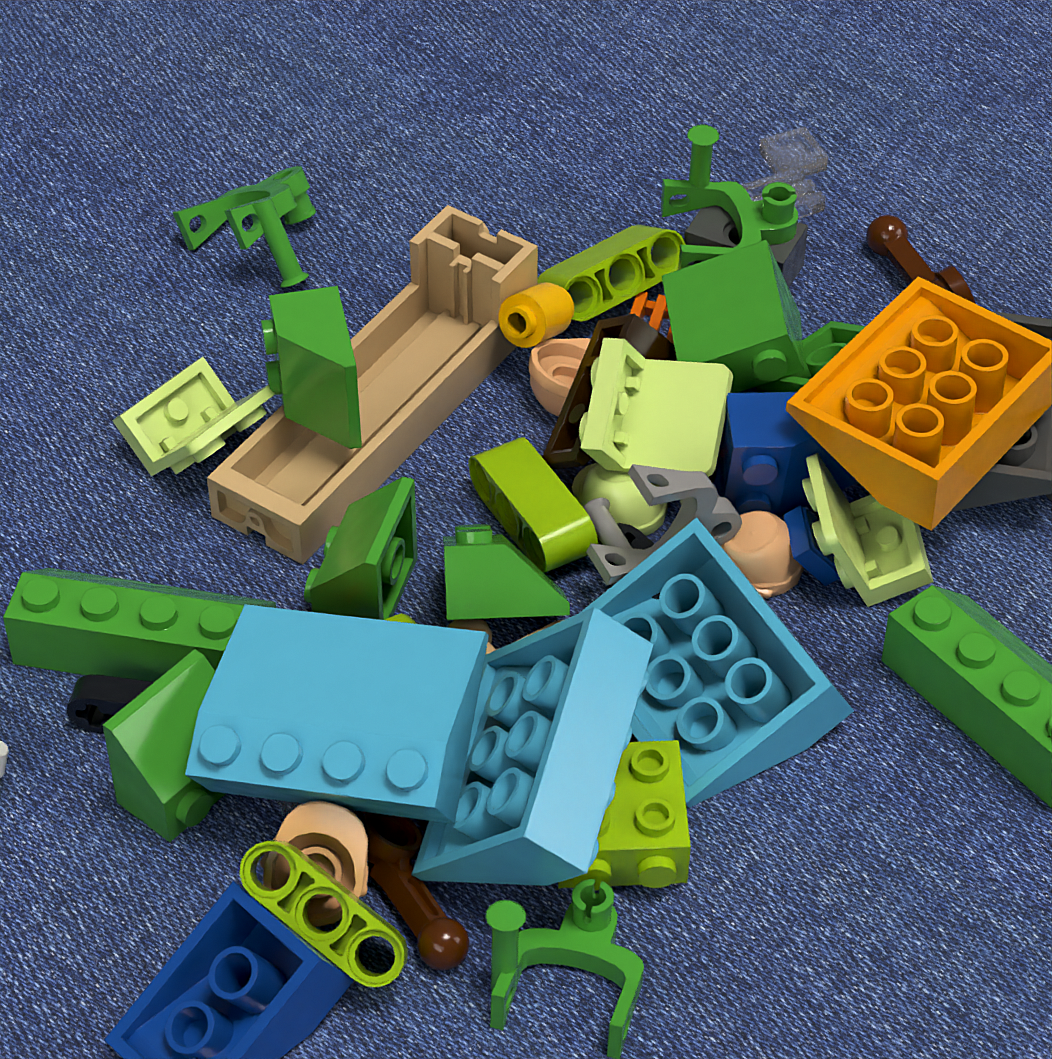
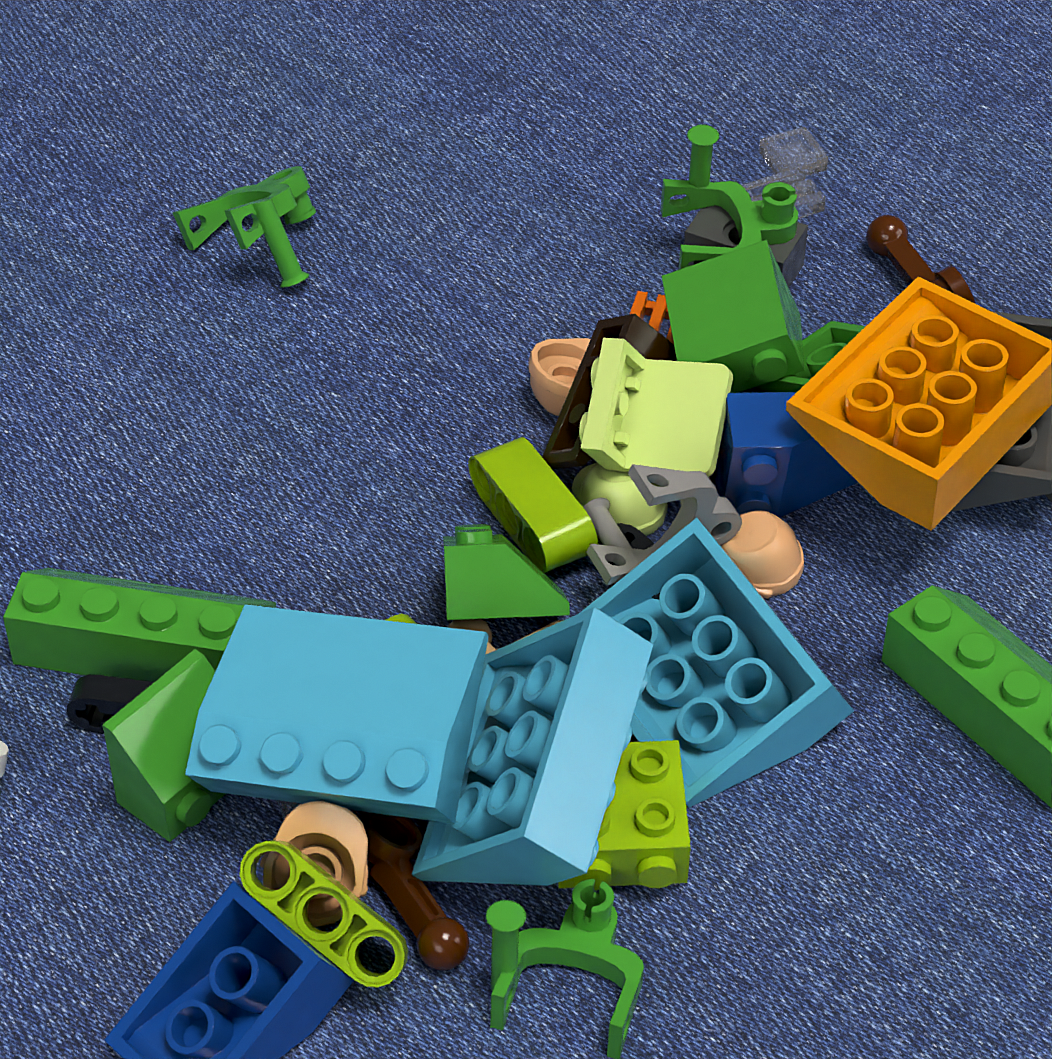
yellowish green bracket [112,357,275,476] -> none
tan brick [207,205,538,565] -> none
bright green slope [261,286,362,449] -> none
bright green slope [304,477,418,620] -> none
yellow brick [498,282,574,348] -> none
lime beam [537,225,686,322] -> none
blue tile [784,505,840,586] -> none
yellowish green bracket [802,453,933,607] -> none

